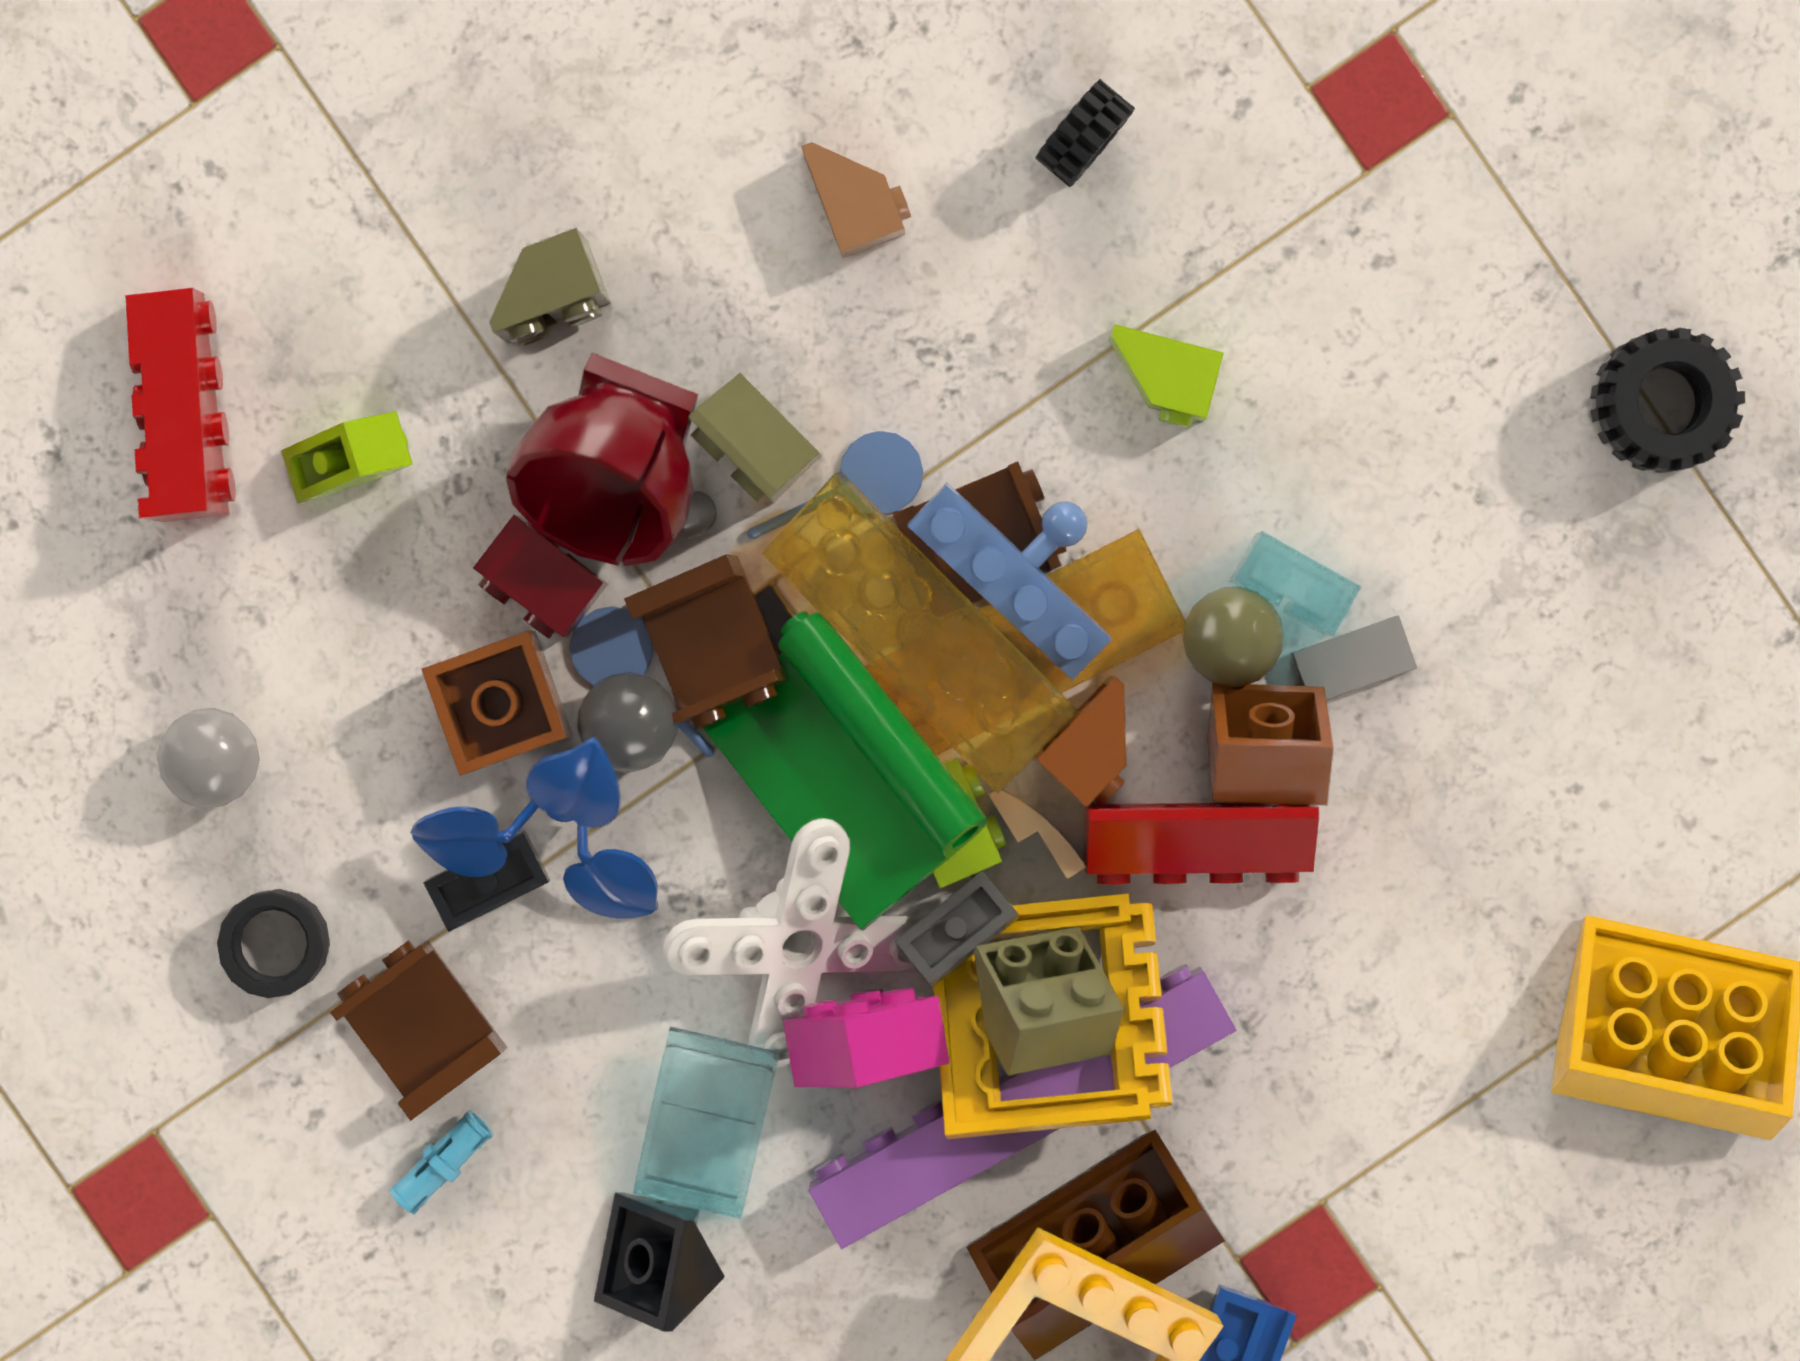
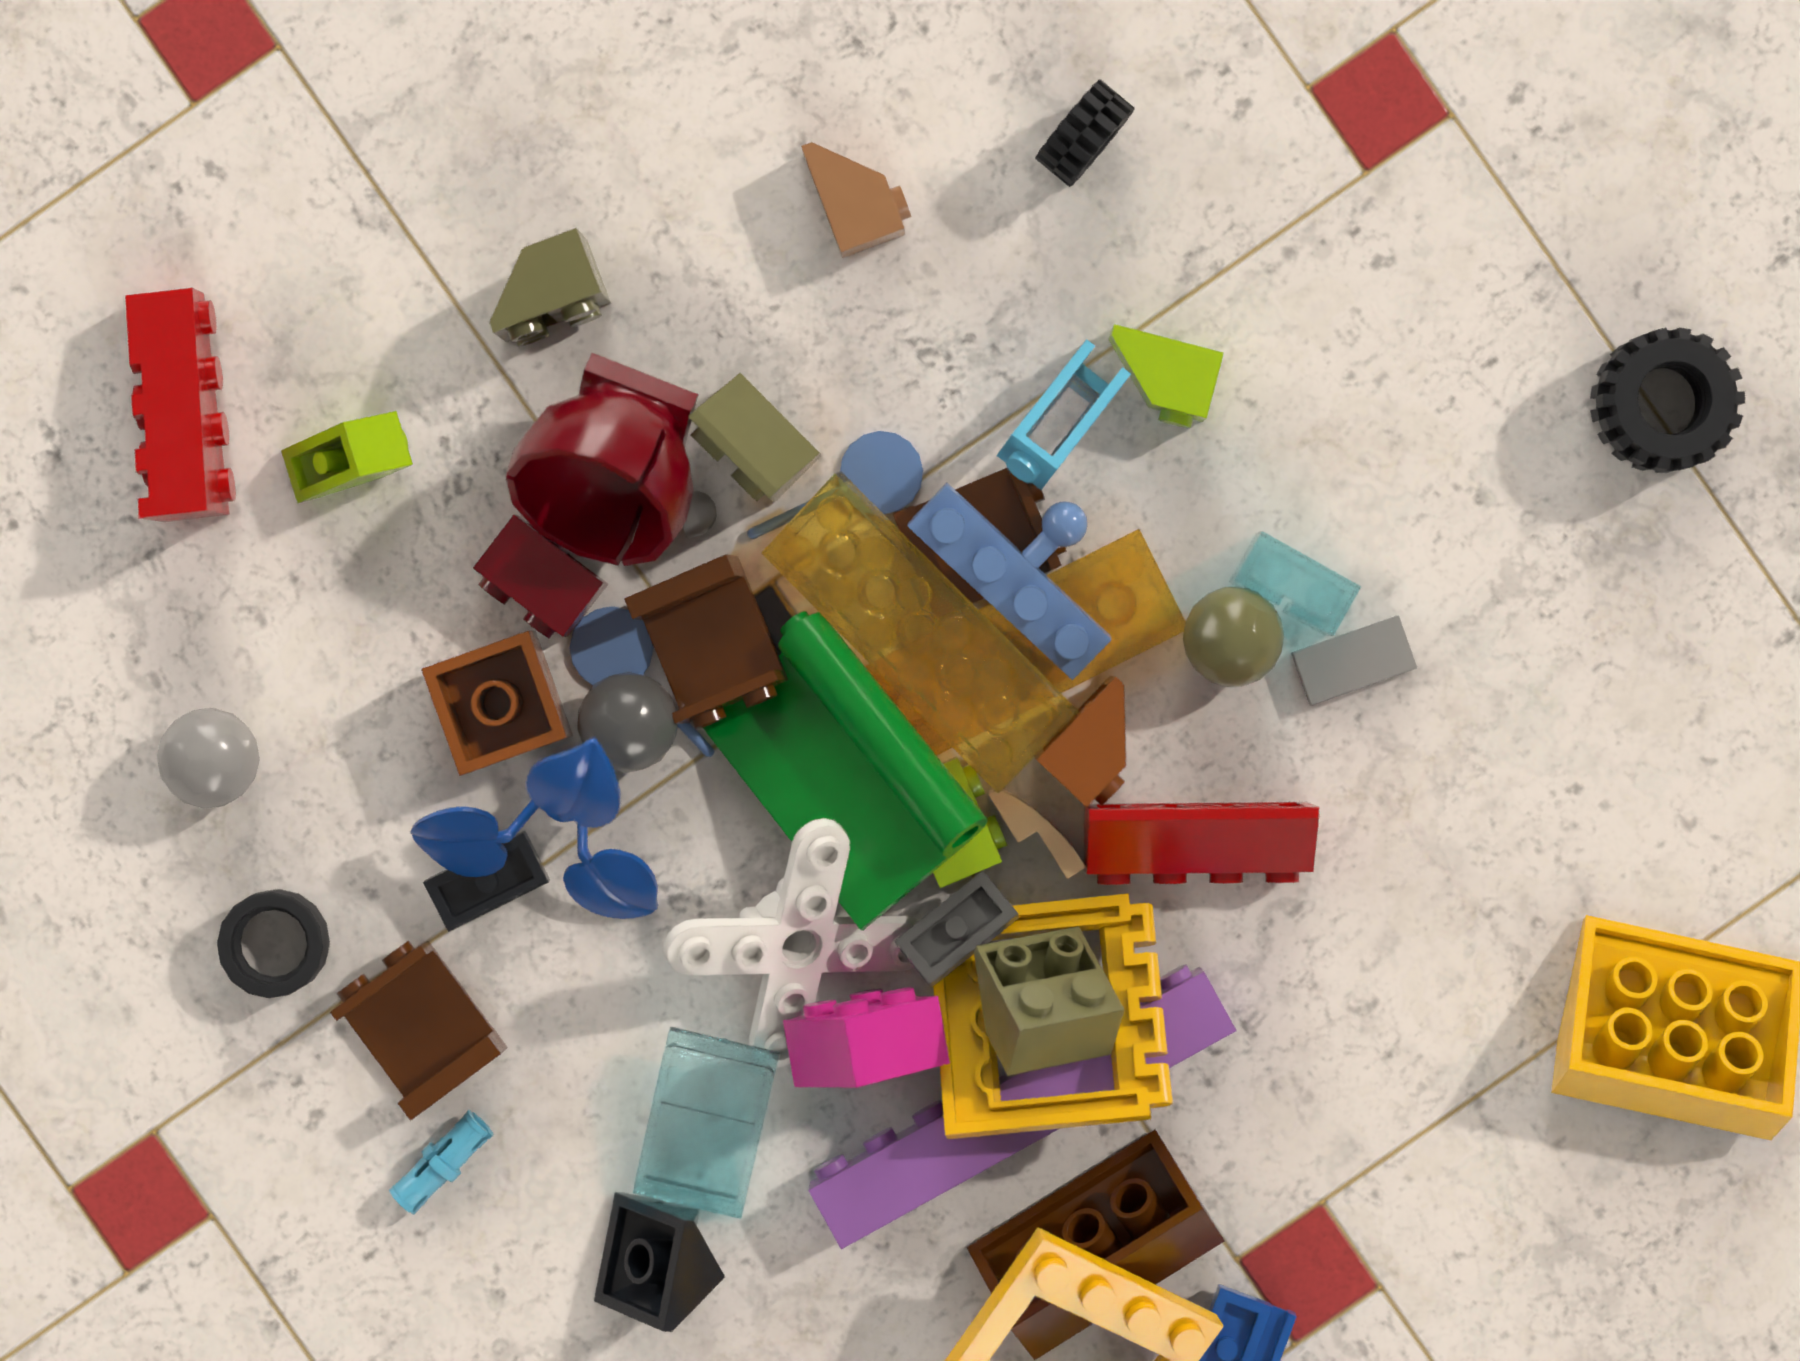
dark orange brick [1207,683,1334,807] -> none
none -> medium azure window [996,339,1131,490]

